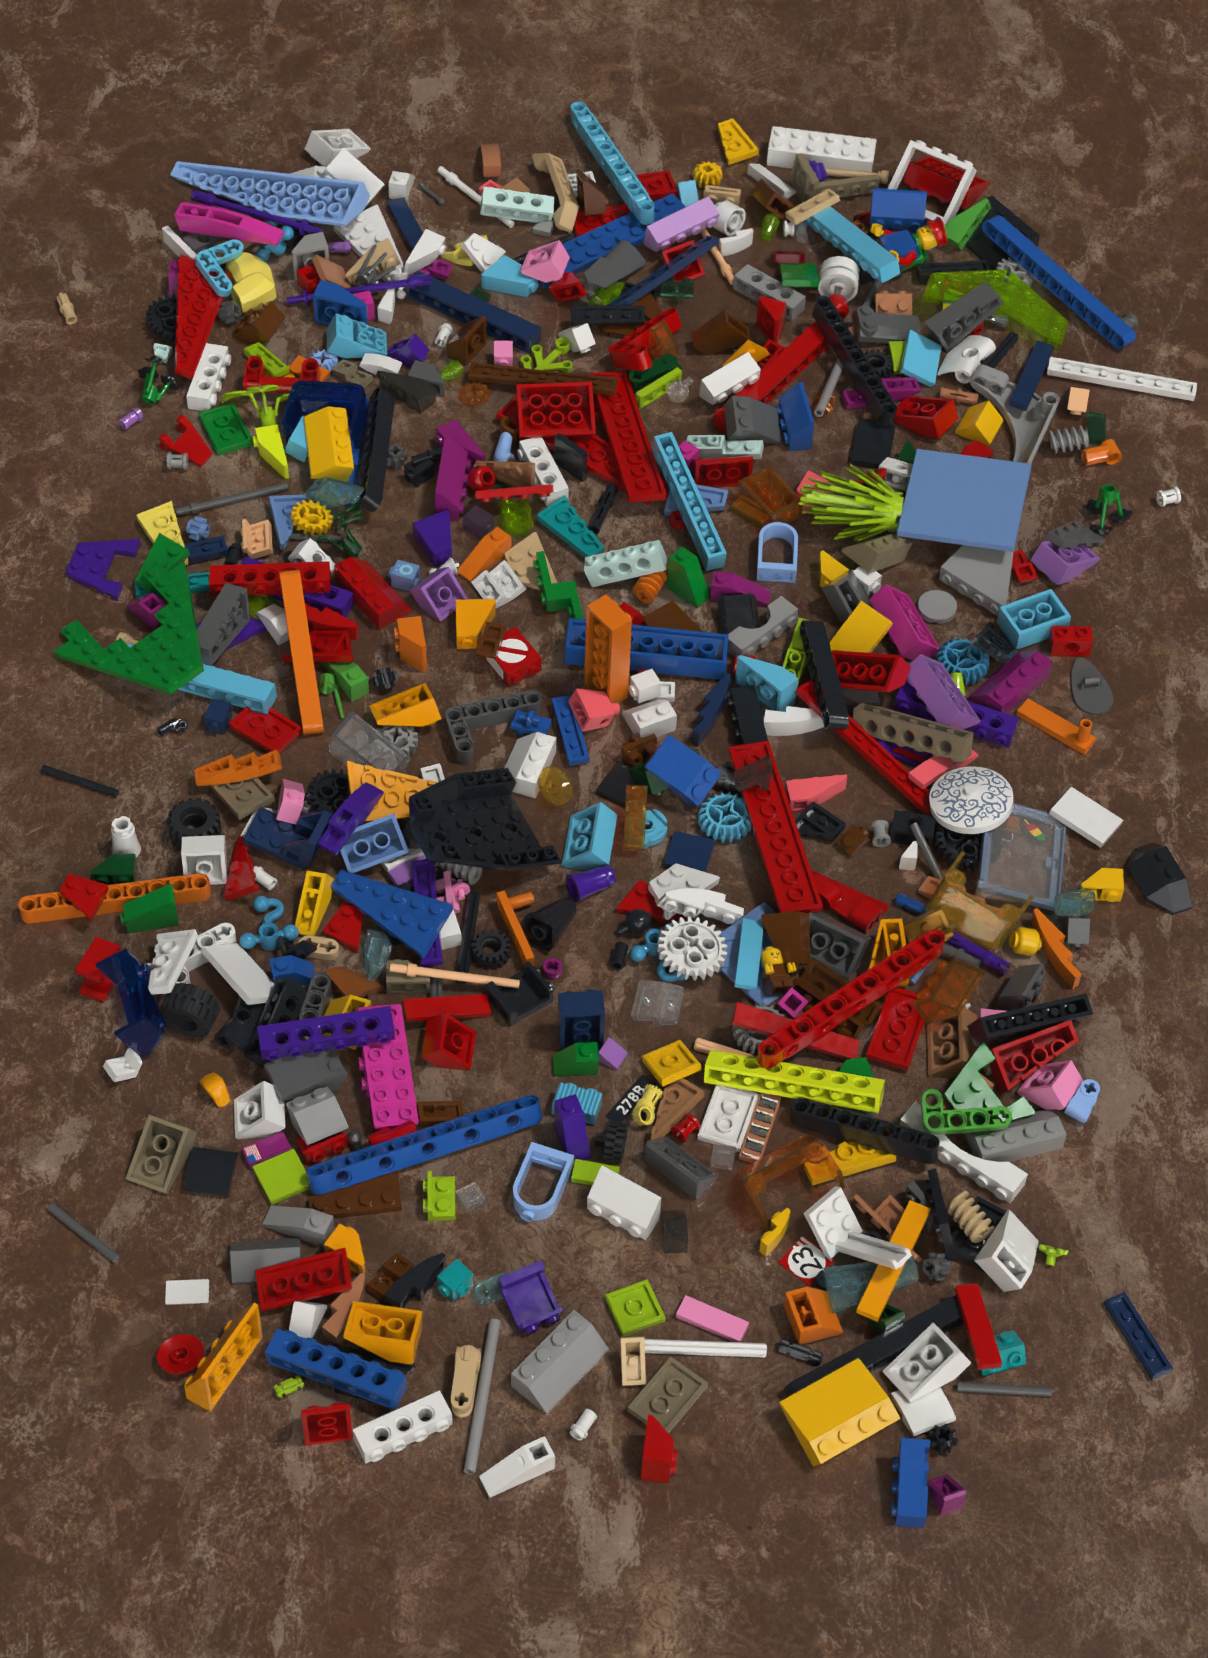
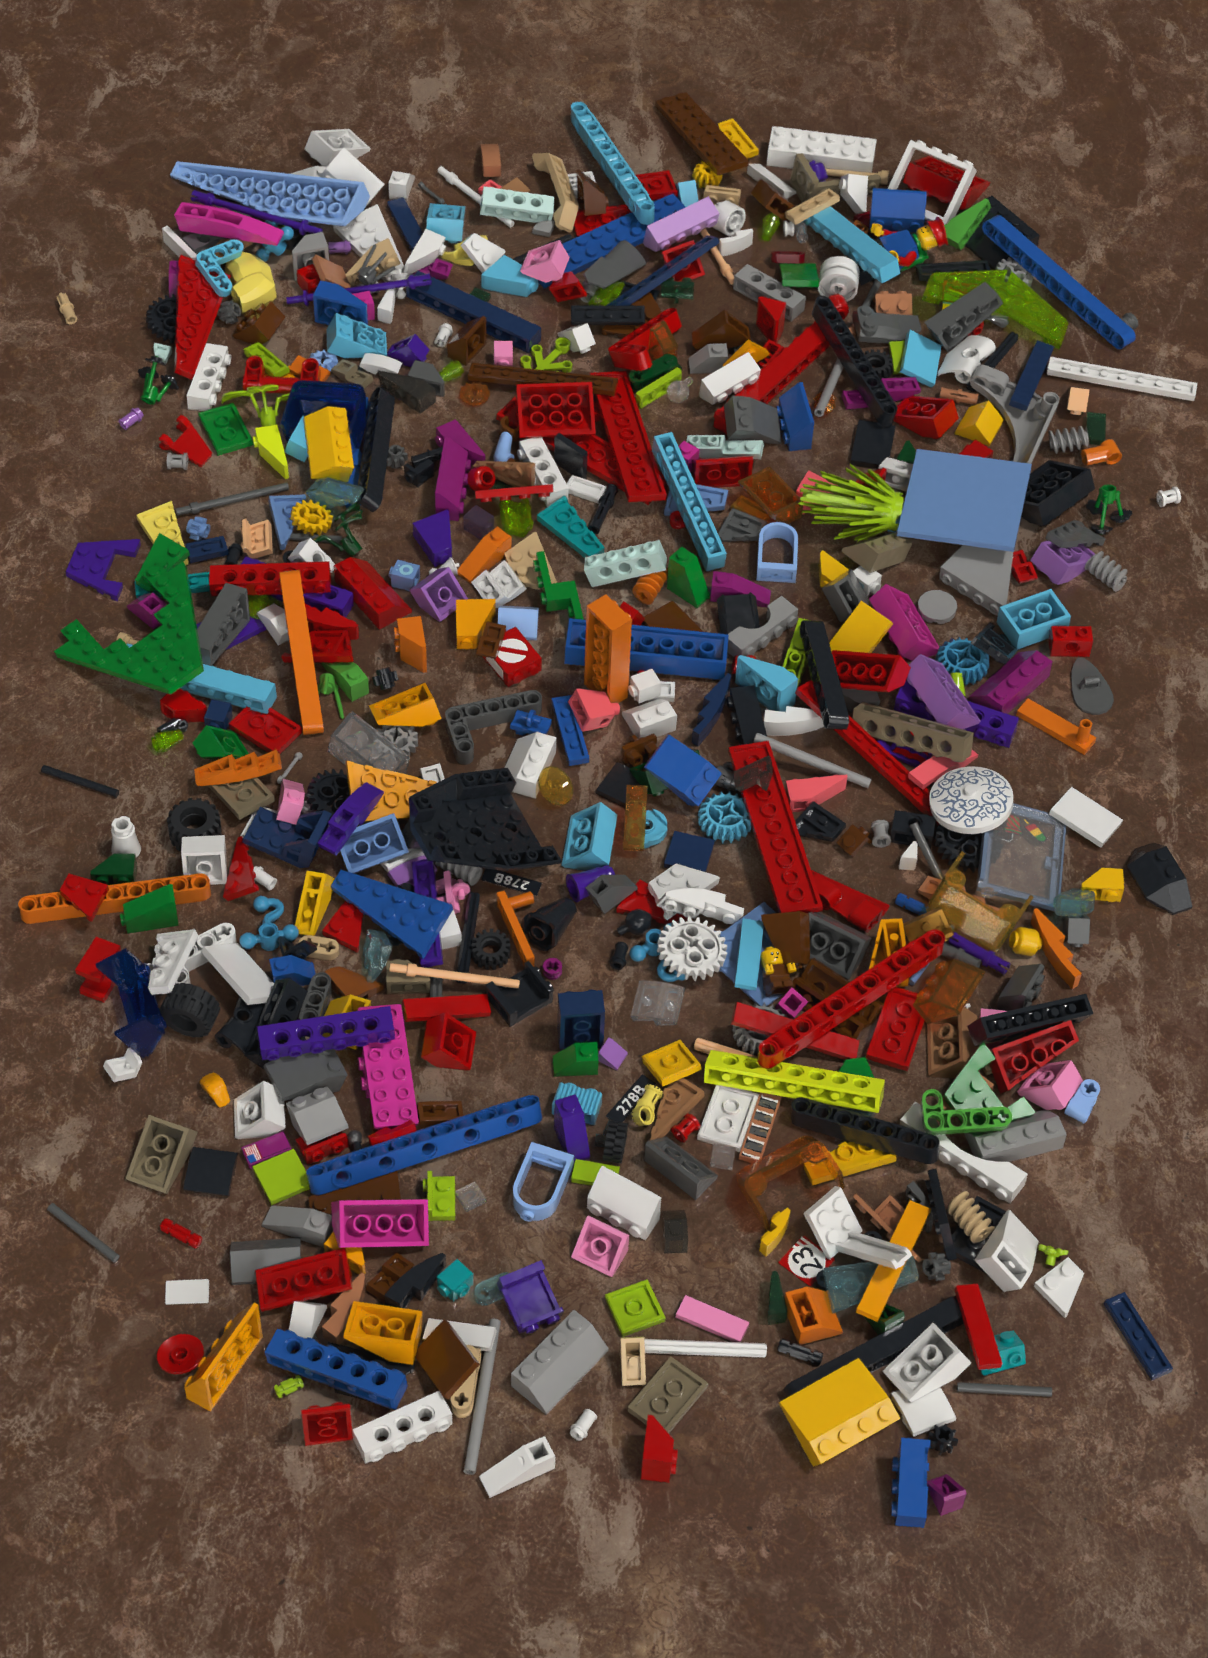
none -> clear neon green cone [151,729,183,752]
none -> red slope [160,688,207,723]
none -> red axle [160,1218,202,1248]
none -> green slope [192,725,249,760]
none -> light grey hinge [277,752,303,784]
none -> dark pink slope [332,1199,429,1248]
none -> reddish brown tile [415,1319,480,1400]
none -> white tile [422,1318,497,1352]
none -> medium azure slope [427,203,466,243]
none -> black sticker [481,869,542,896]
none -> light blue slope [498,606,539,640]
none -> white tile [567,475,607,504]
none -> bright pink slope [571,1215,629,1277]
none -> dark grey slope [585,875,638,914]
none -> reddish brown plate [655,92,749,176]
none -> light grey slope [688,343,728,374]
none -> dark grey wing [718,508,767,542]
none -> light grey piece [753,733,871,788]
none -> clear green slope [767,1271,787,1325]
none -> white slope [839,174,868,214]
none -> black slope [1021,460,1095,526]
none -> white wing [1034,1257,1084,1318]
none -> light grey piece [1084,551,1128,592]

